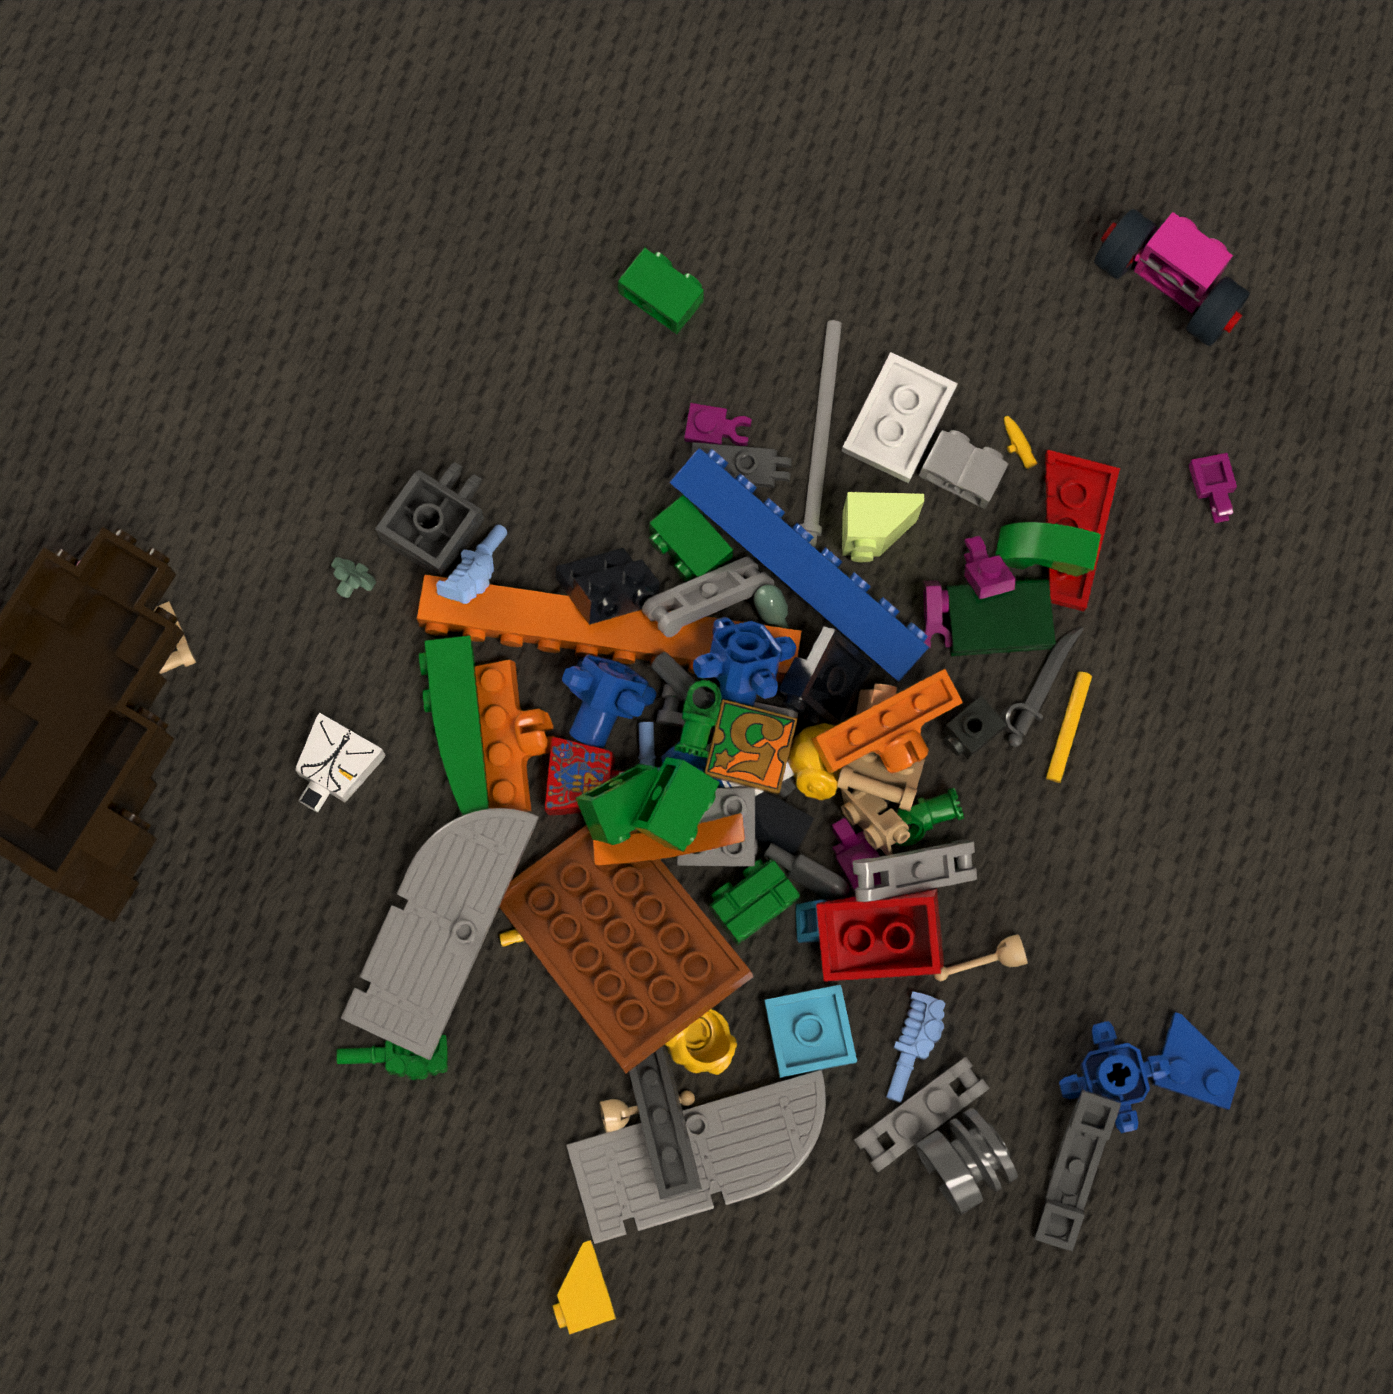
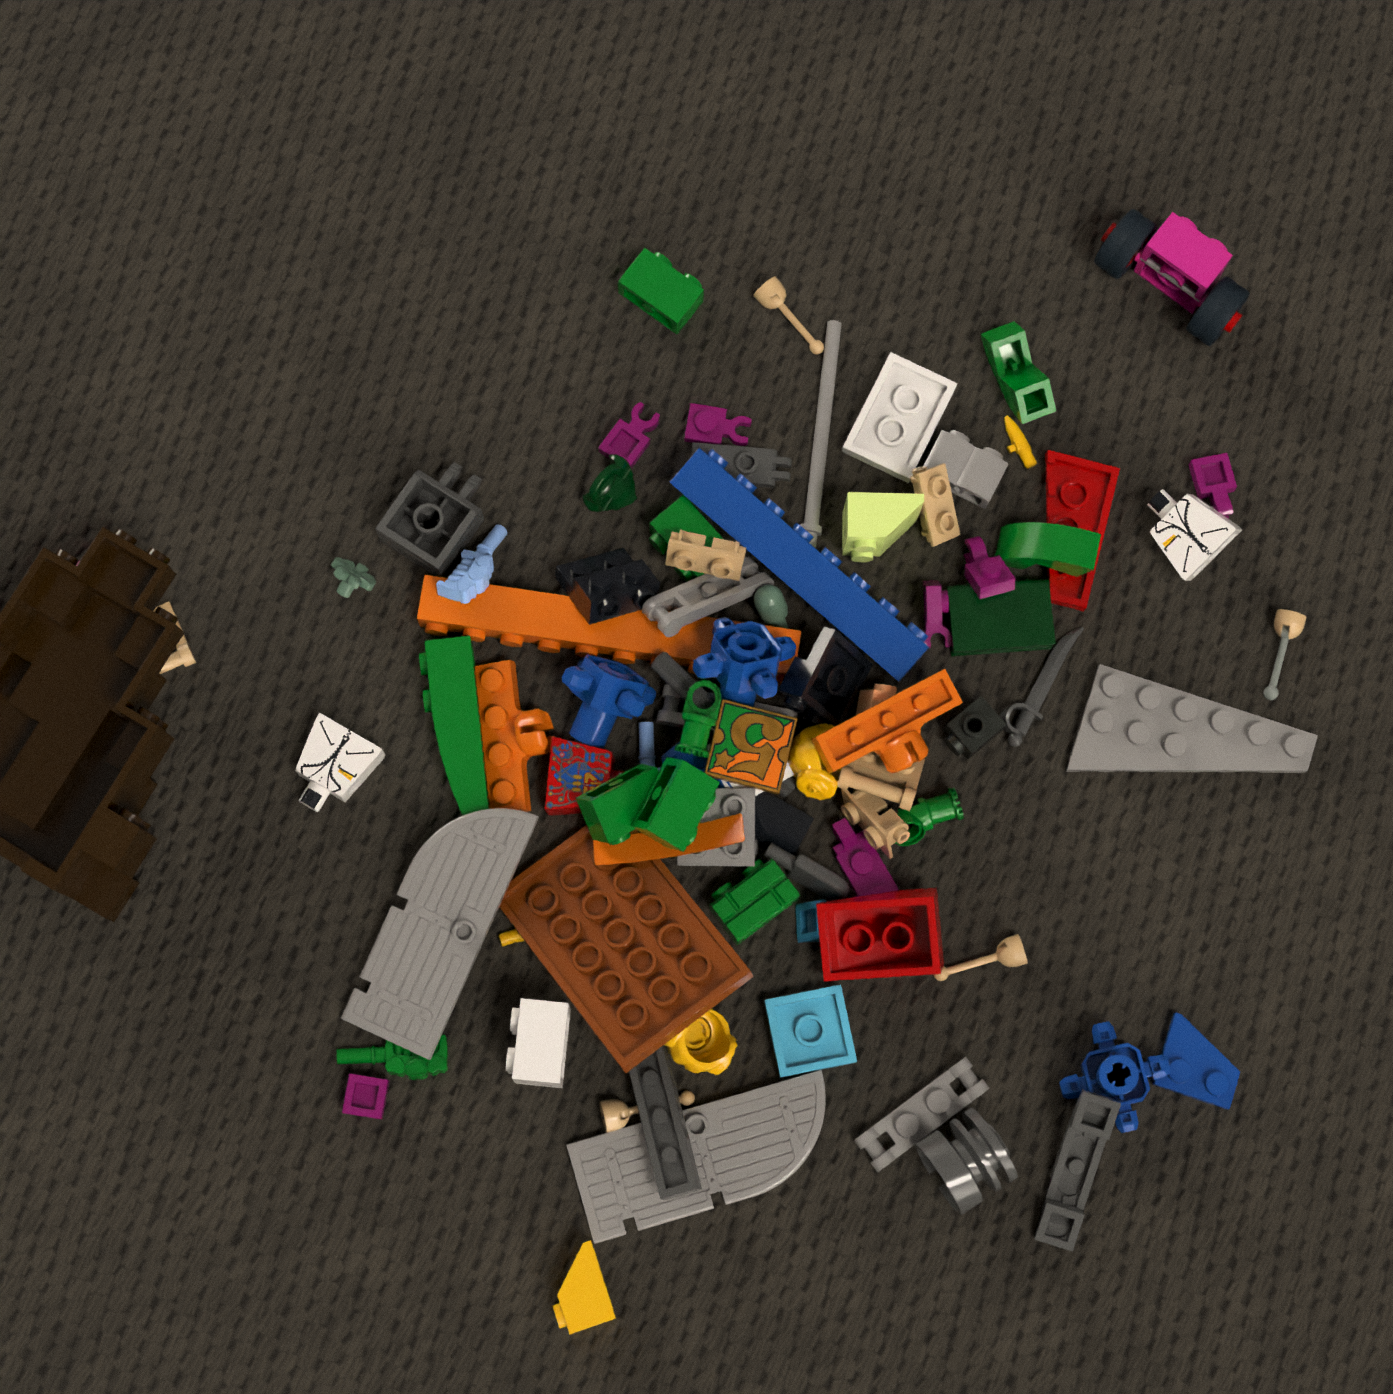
light grey plate [853,839,977,902] -> none
light blue piece [886,991,945,1103] -> none
yellow bar [1046,672,1092,783] -> none
none -> magenta plate [342,1073,390,1120]
none -> white brick [506,998,571,1088]
none -> dark green piece [583,454,637,512]
none -> magenta plate [598,402,660,469]
none -> tan hinge [665,529,747,581]
none -> tan hinge [753,276,824,355]
none -> tan hinge [910,463,960,547]
none -> green brick [980,321,1056,424]
none -> light grey wing [1066,664,1318,773]
none -> white torso [1147,489,1242,581]
none -> hinge [1263,609,1307,700]

